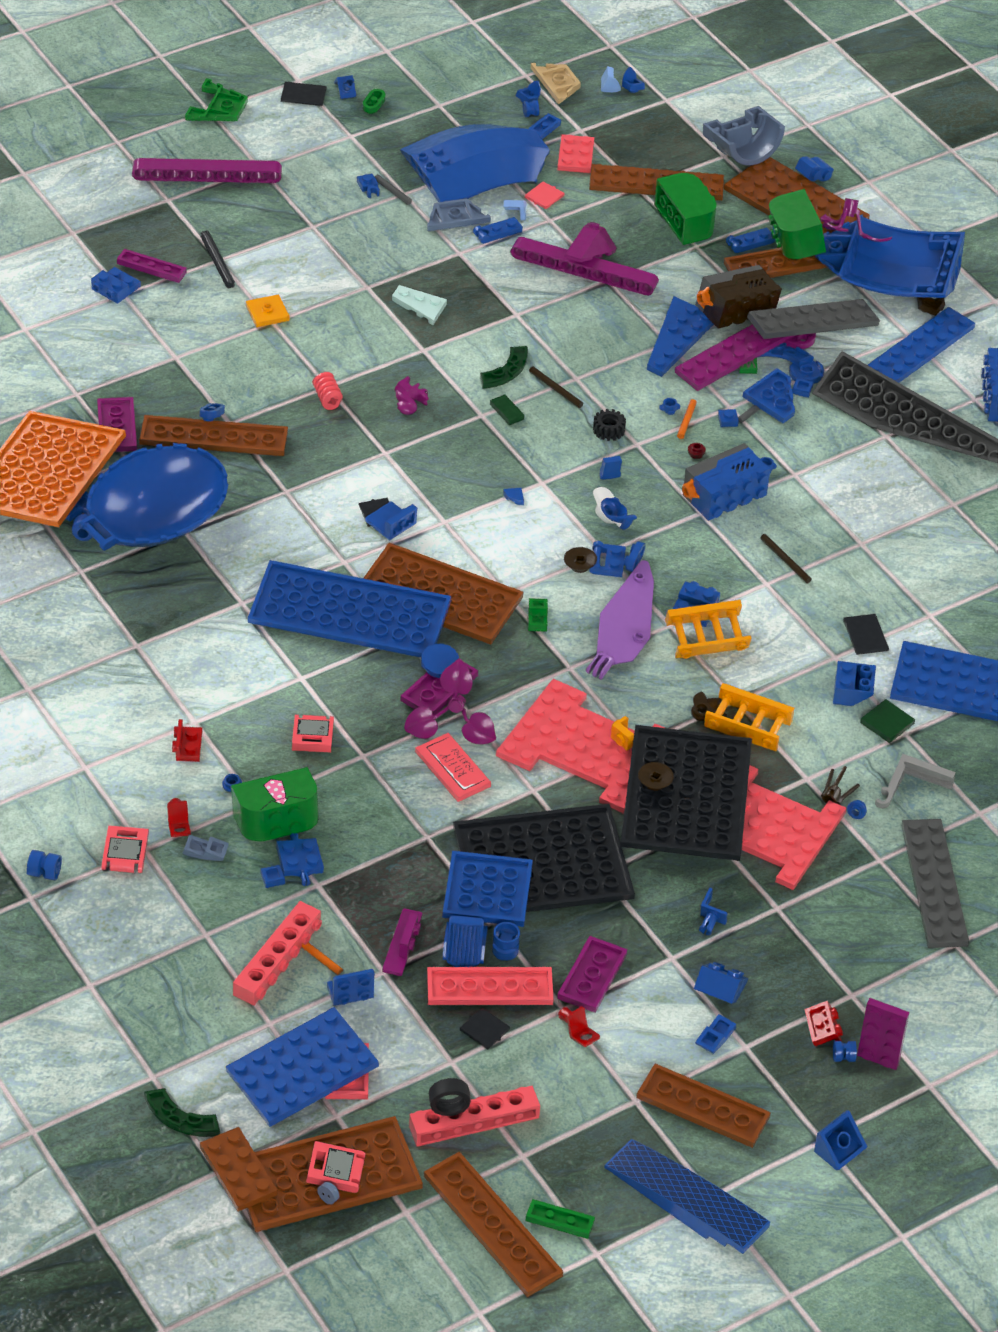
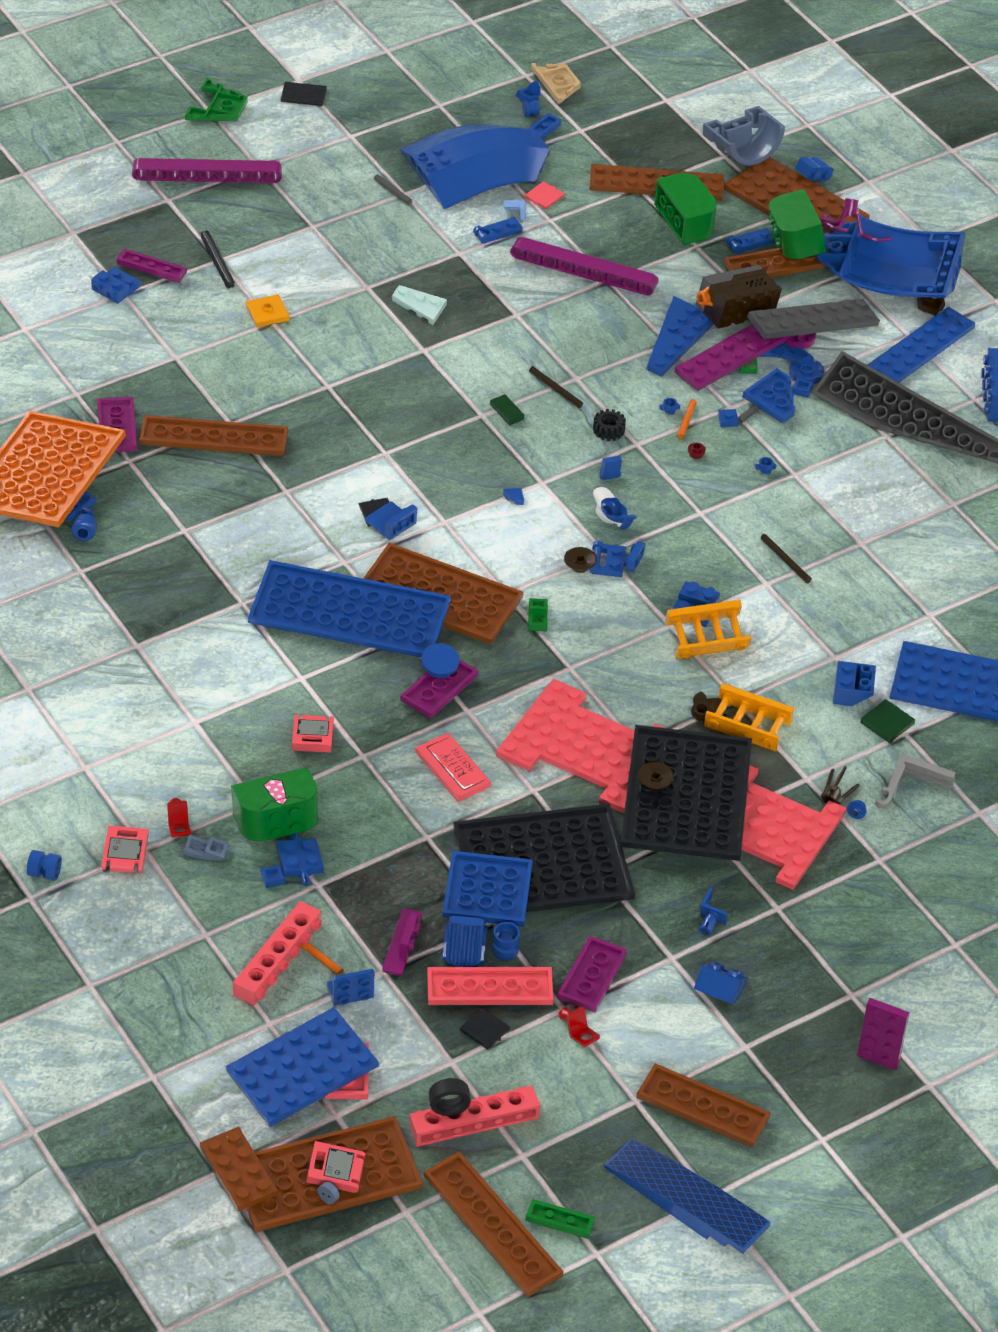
blue windscreen [79,443,228,551] -> none
dark green tile [144,1088,220,1137] -> none
red bracket [172,719,203,762] -> none
blue plate [200,403,225,421] -> none
blue plate [222,774,242,792] -> none
coral piece [312,372,343,410] -> none
blue bracket [334,75,356,99] -> none
blue plate [357,173,380,198] -> none
green plate [363,89,386,114] -> none
magenta animal [394,376,429,415] -> none
magenta plant [404,658,497,744] -> none
sand blue wing [427,198,491,231] -> none
dark green tile [480,346,528,389] -> none
coral plate [557,134,594,173] -> none
magenta wedge [564,222,617,262] -> none
medium lavender wing [586,560,654,680] -> none
light blue tile [601,66,621,93] -> none
light orange bracket [611,716,634,751] -> none
blue plate [622,67,645,93] -> none
blue piece [682,443,770,521] -> none
blue slope [695,1014,736,1054] -> none
bracket [804,1001,843,1046] -> none
blue slope [814,1110,868,1170] -> none
blue wheel [833,1041,857,1062] -> none
black piece [843,614,889,655] -> none
dark grey plate [901,819,969,948] -> none

